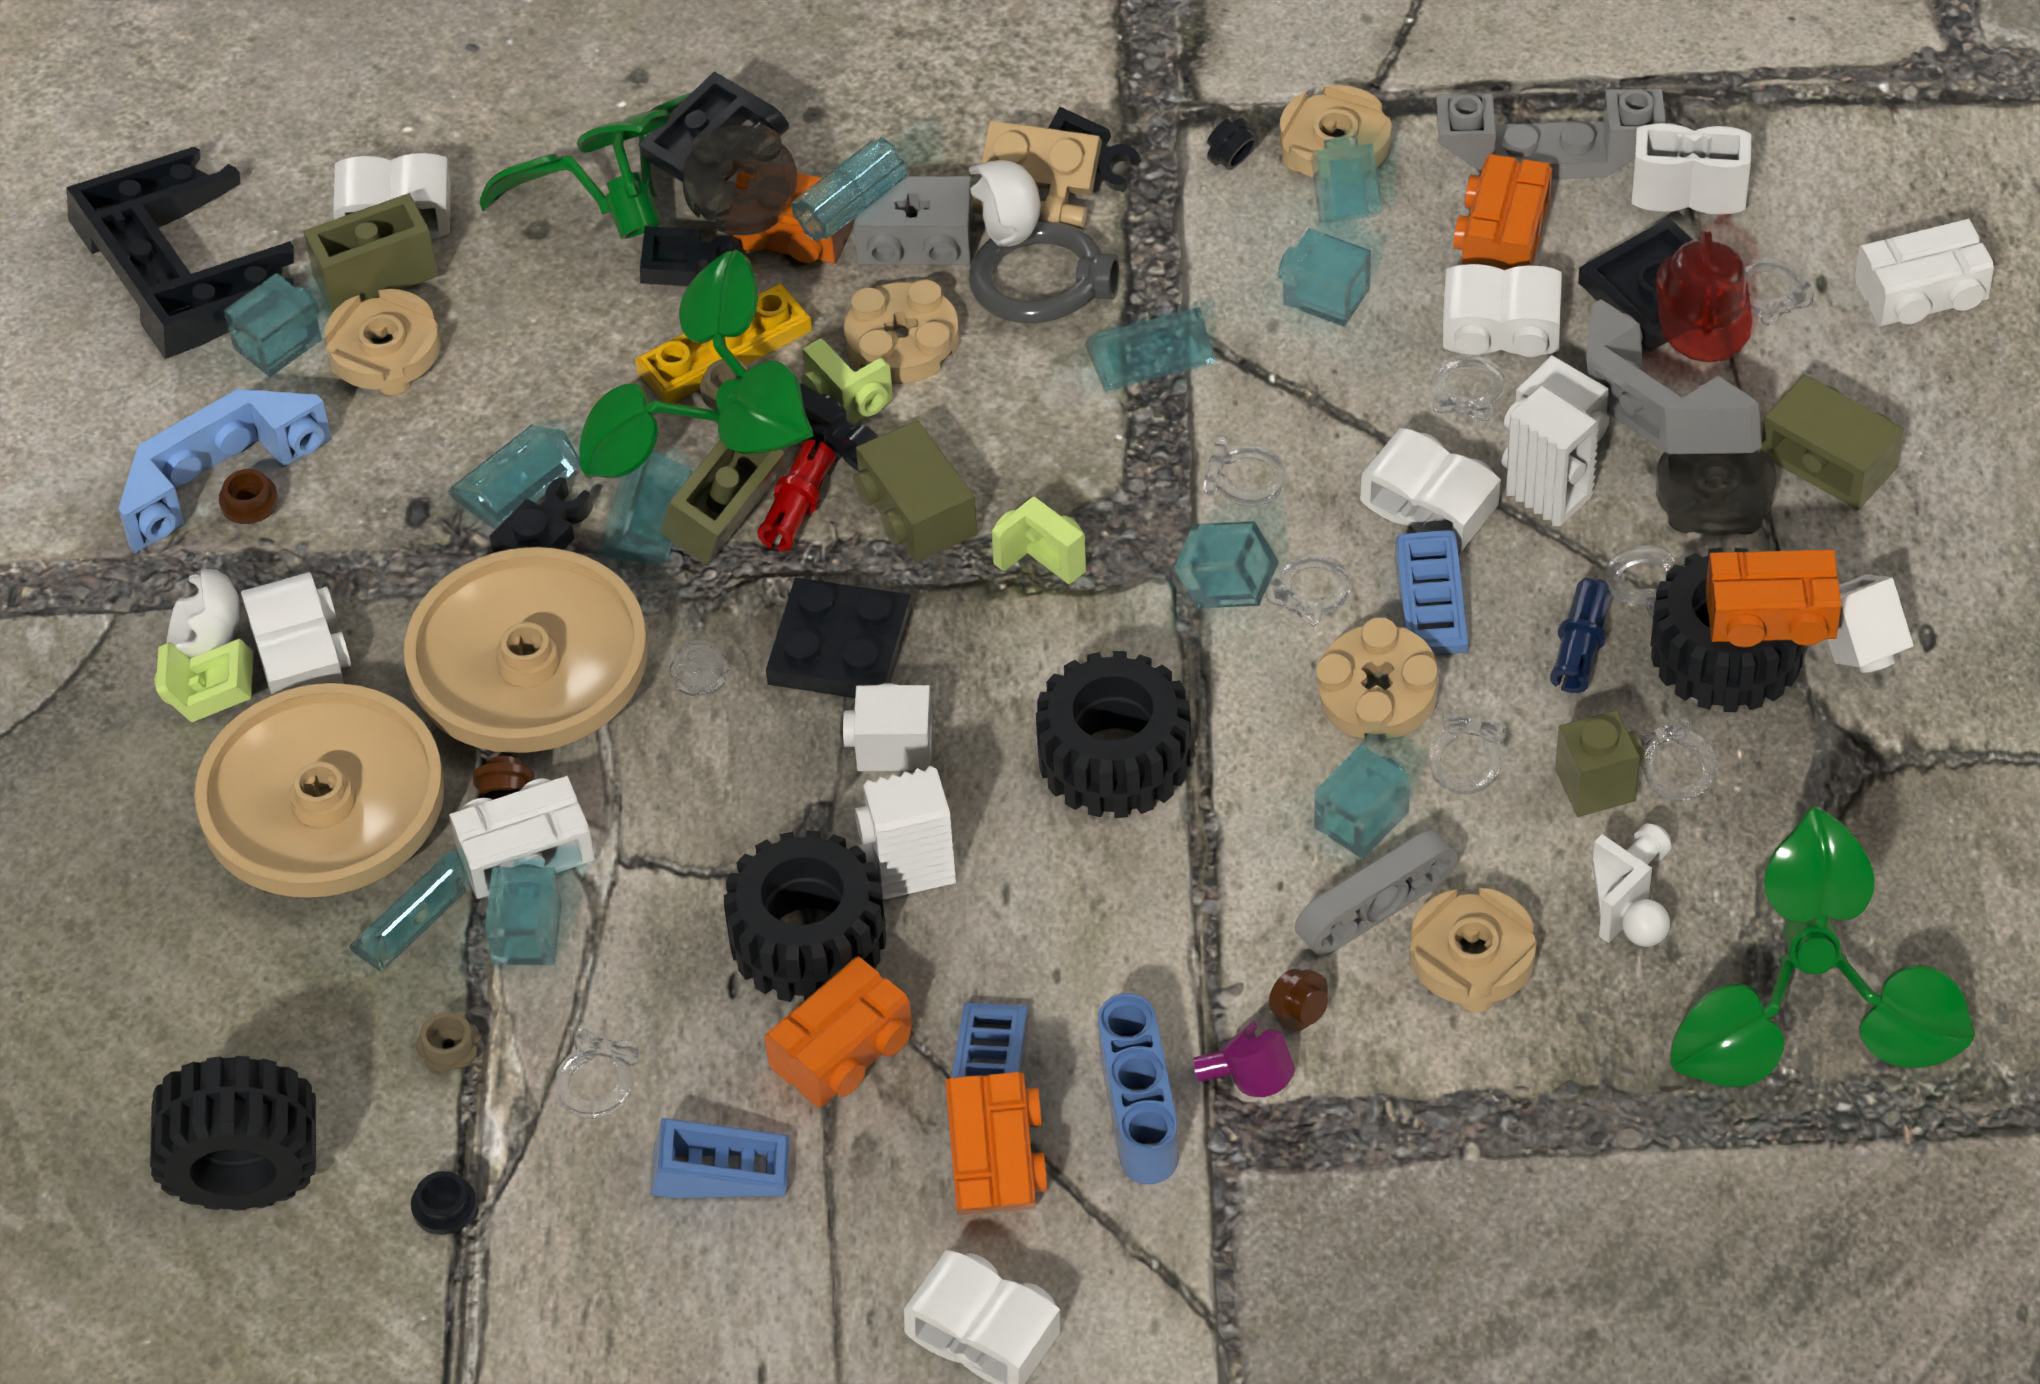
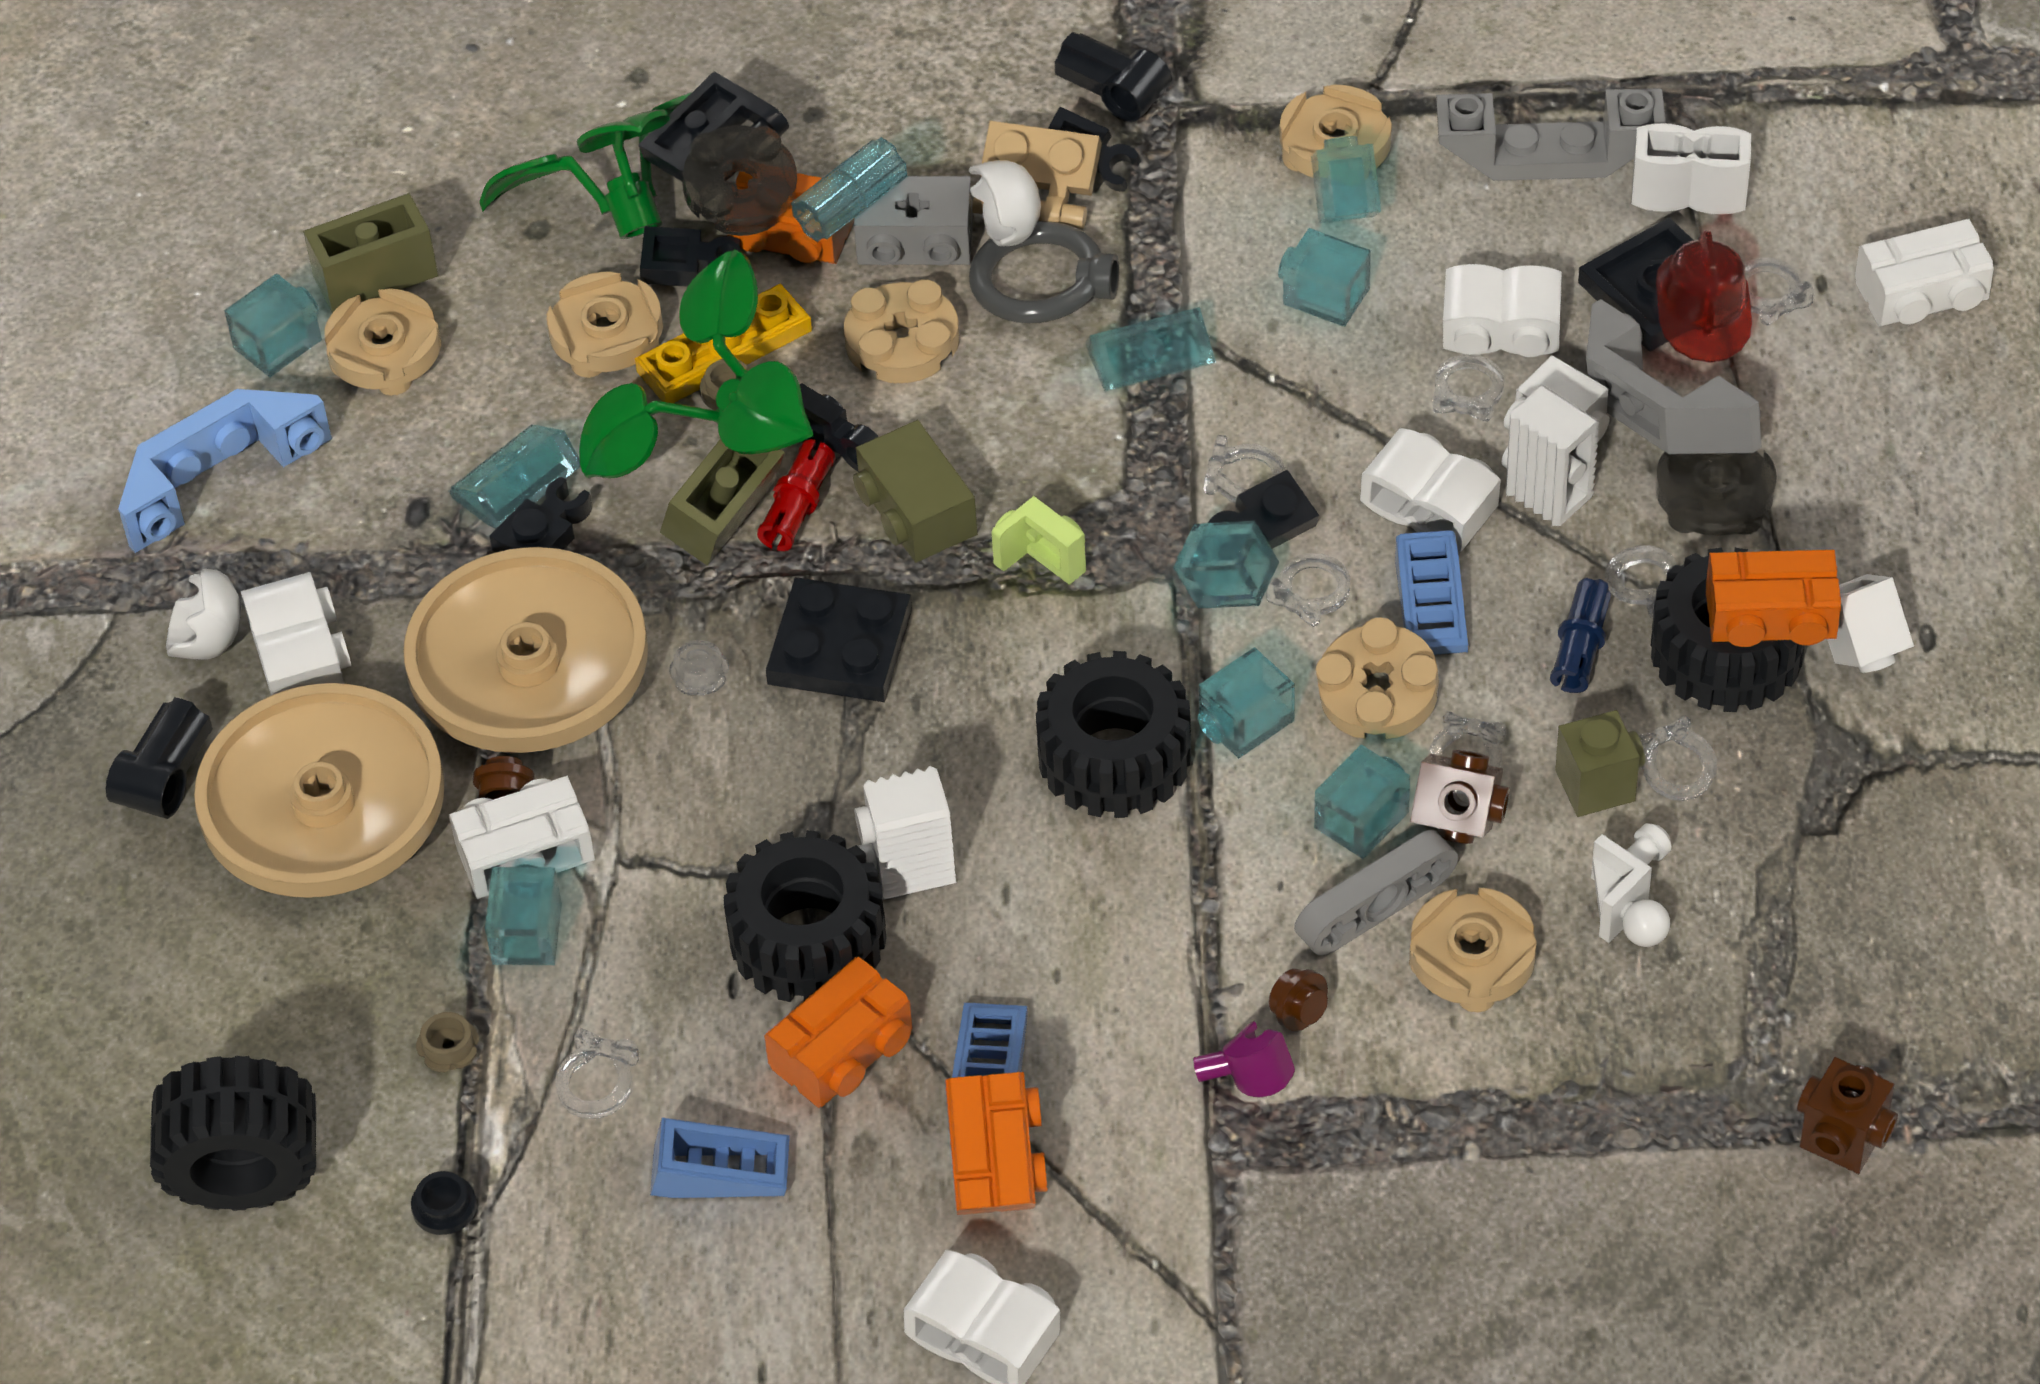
black wedge [66,147,294,359] -> none
yellowish green bracket [154,639,253,722] -> none
reddish brown plate [219,469,278,524] -> none
white brick [333,153,451,239] -> none
clear light blue slope [349,850,466,971] -> none
clear light blue slope [597,451,693,565] -> none
yellowish green bracket [801,338,893,424] -> none
white brick [843,683,933,771] -> none
medium blue beam [1098,993,1178,1184] -> none
black plate [1207,117,1258,170] -> none
orange brick [1453,154,1552,270] -> none
green plant [1670,806,1975,1087] -> none
olive brick [1760,374,1904,510] -> none
none -> black piece [105,697,213,819]
none -> tan plate [546,272,663,378]
none -> black piece [1054,32,1172,122]
none -> clear light blue brick [1197,647,1295,759]
none -> black plate [1206,470,1319,562]
none -> brick [1410,750,1510,844]
none -> reddish brown brick [1797,1057,1898,1174]

